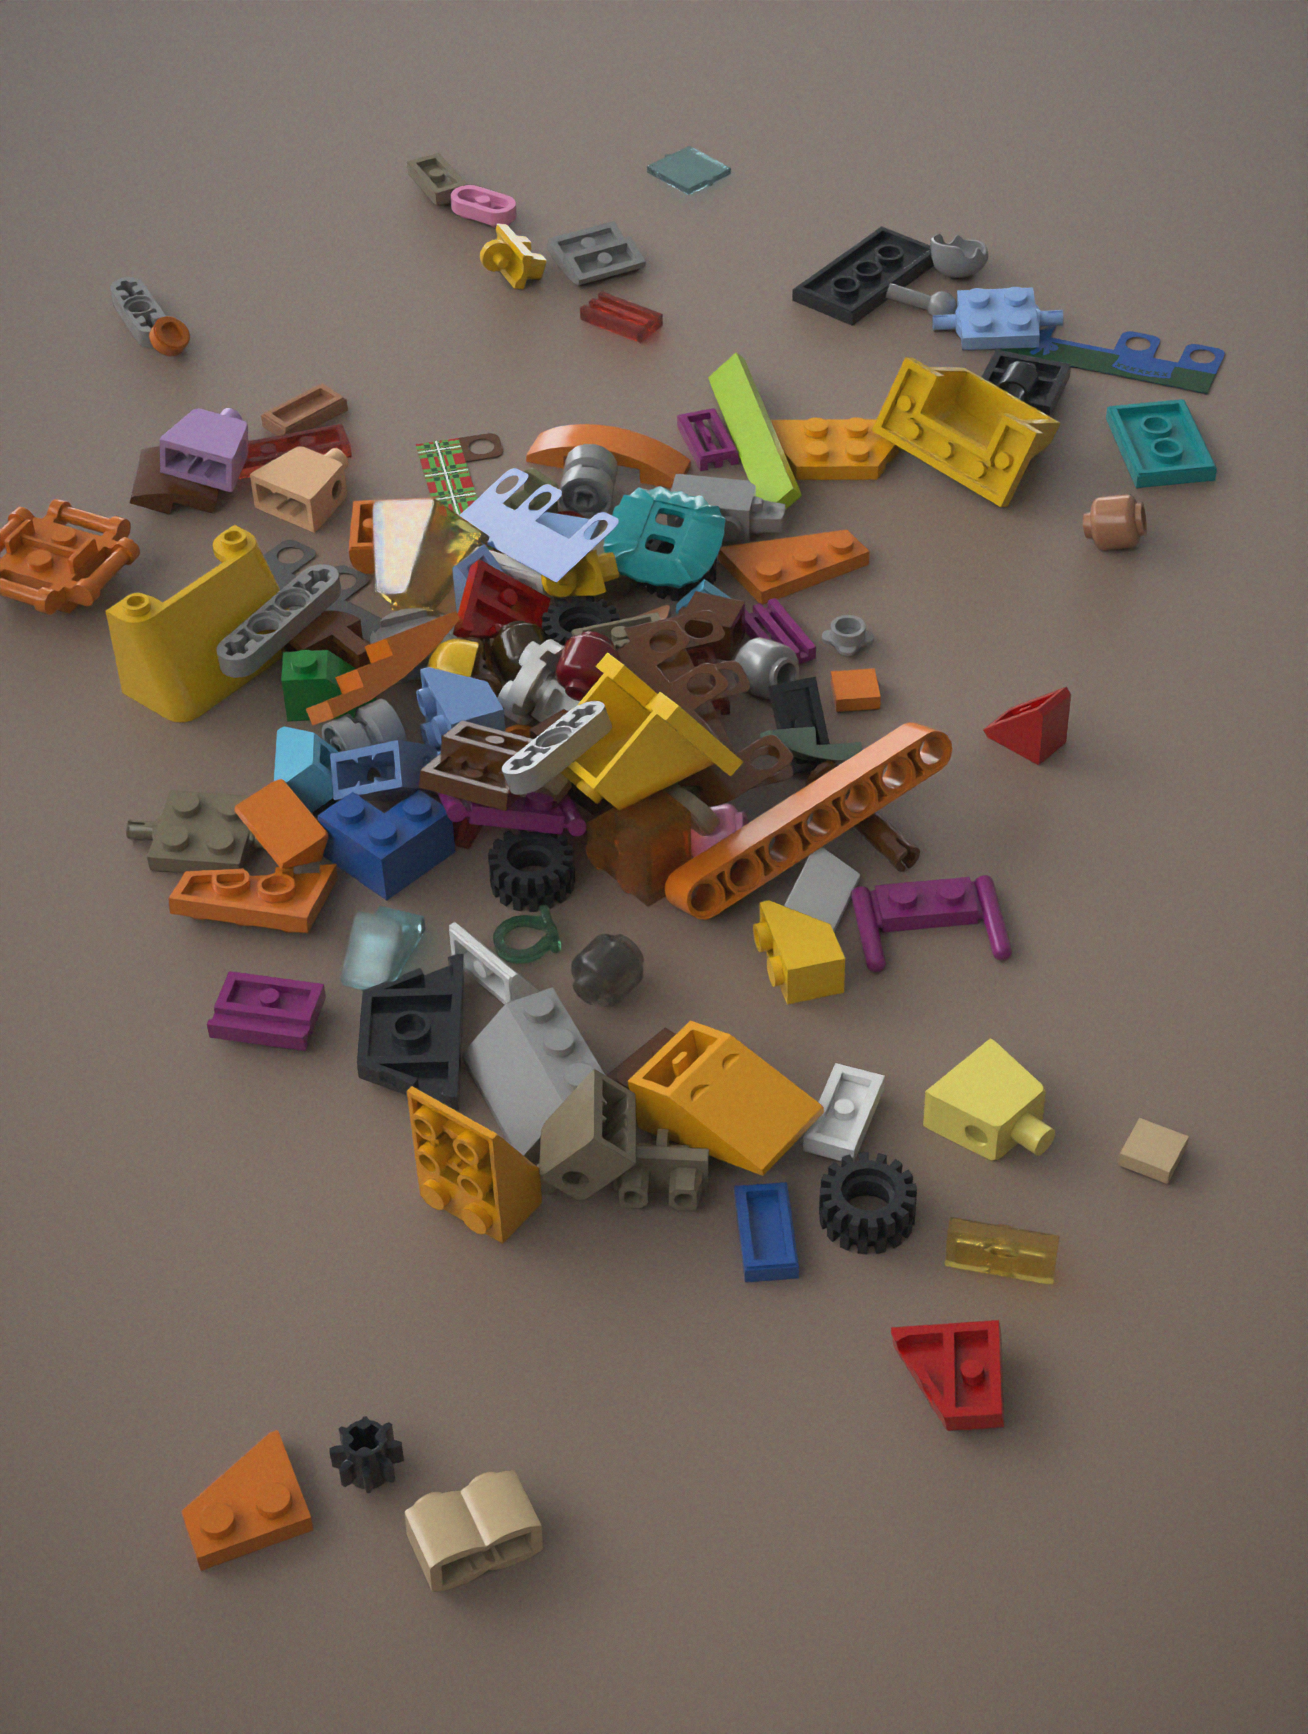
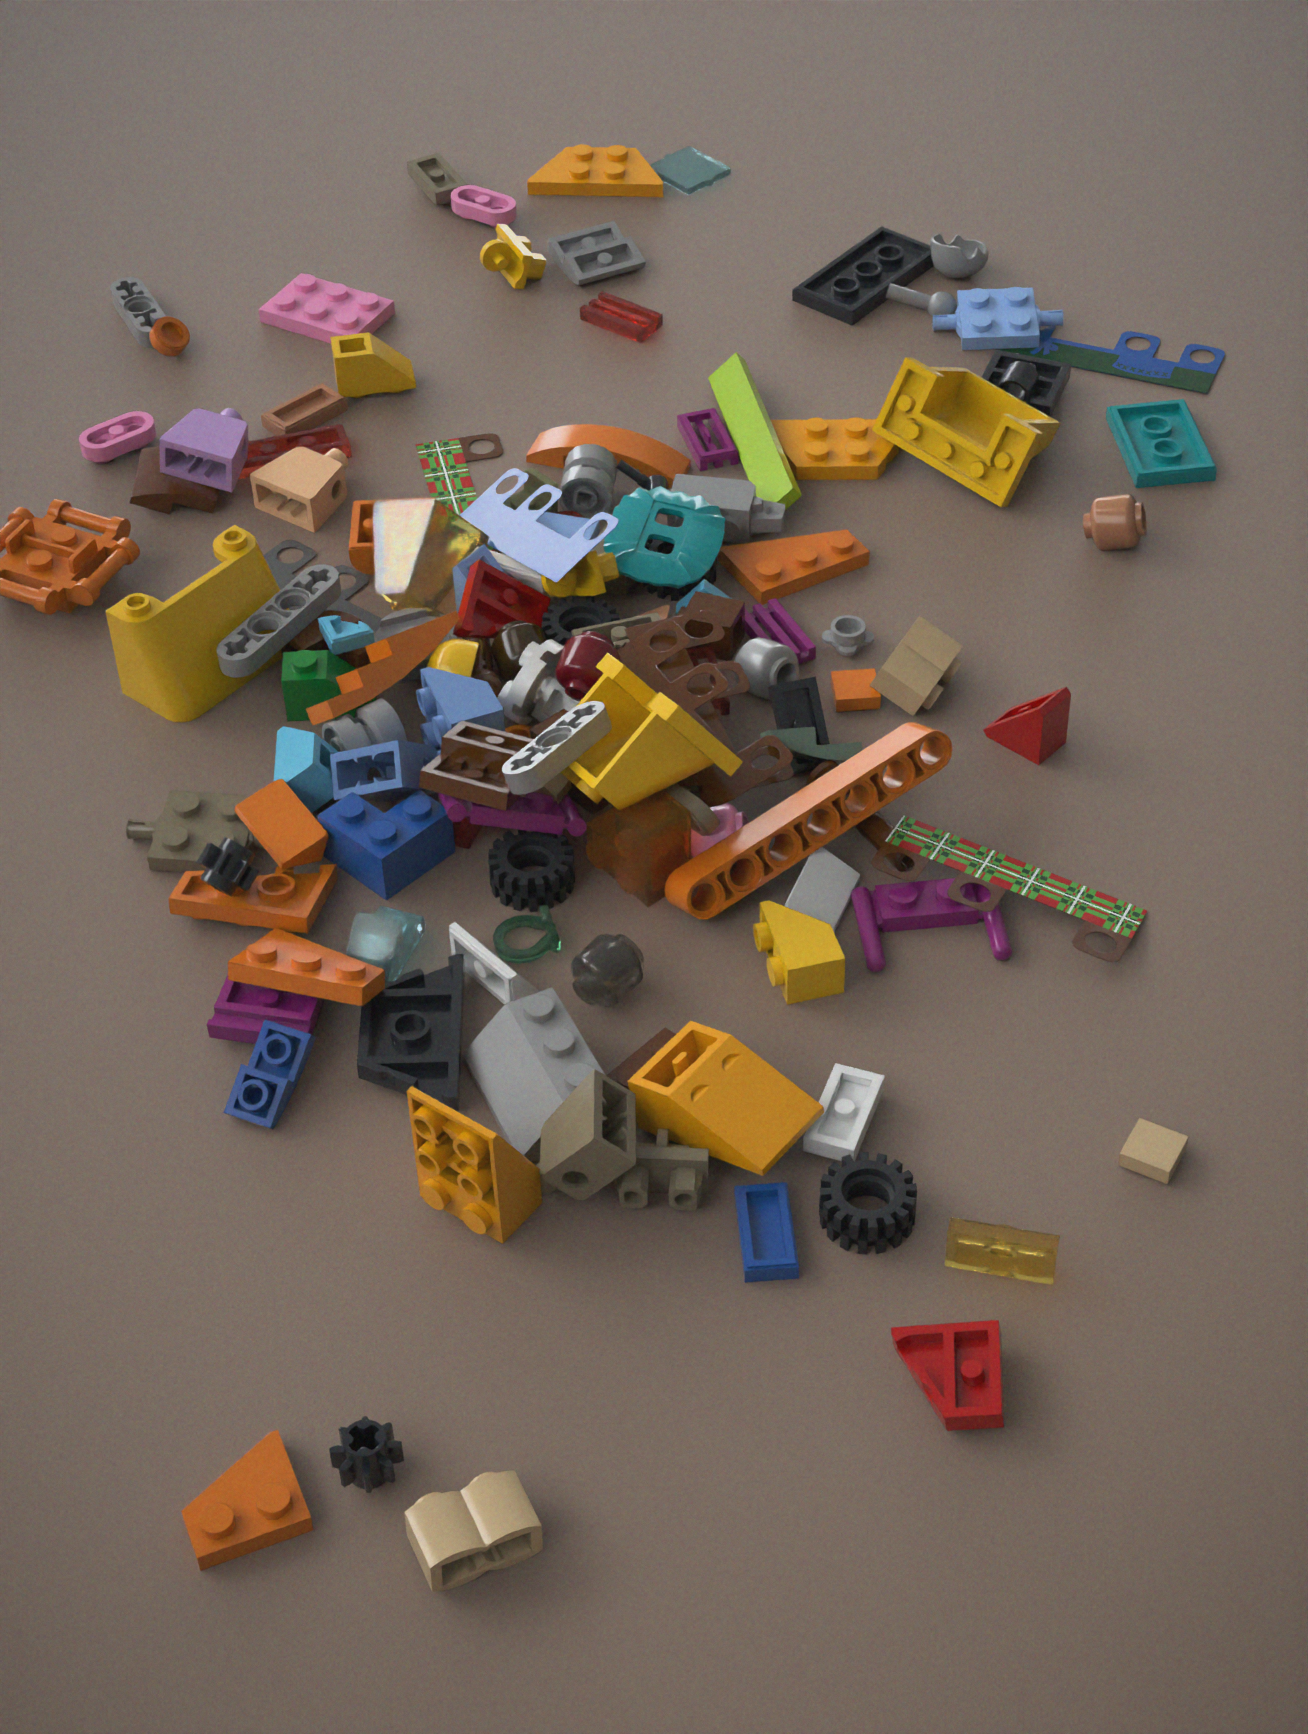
light yellow torso [923,1038,1055,1161] -> none
none -> bright pink plate [79,411,156,464]
none -> black gear [196,837,260,897]
none -> blue slope [223,1019,316,1129]
none -> orange wing [228,928,385,1006]
none -> bright pink plate [259,273,395,344]
none -> medium azure tile [318,615,375,655]
none -> yellow slope [330,332,416,398]
none -> light orange wing [527,144,664,197]
none -> black hand [616,460,669,490]
none -> tan brick [869,616,963,716]
none -> piece [871,815,1147,962]

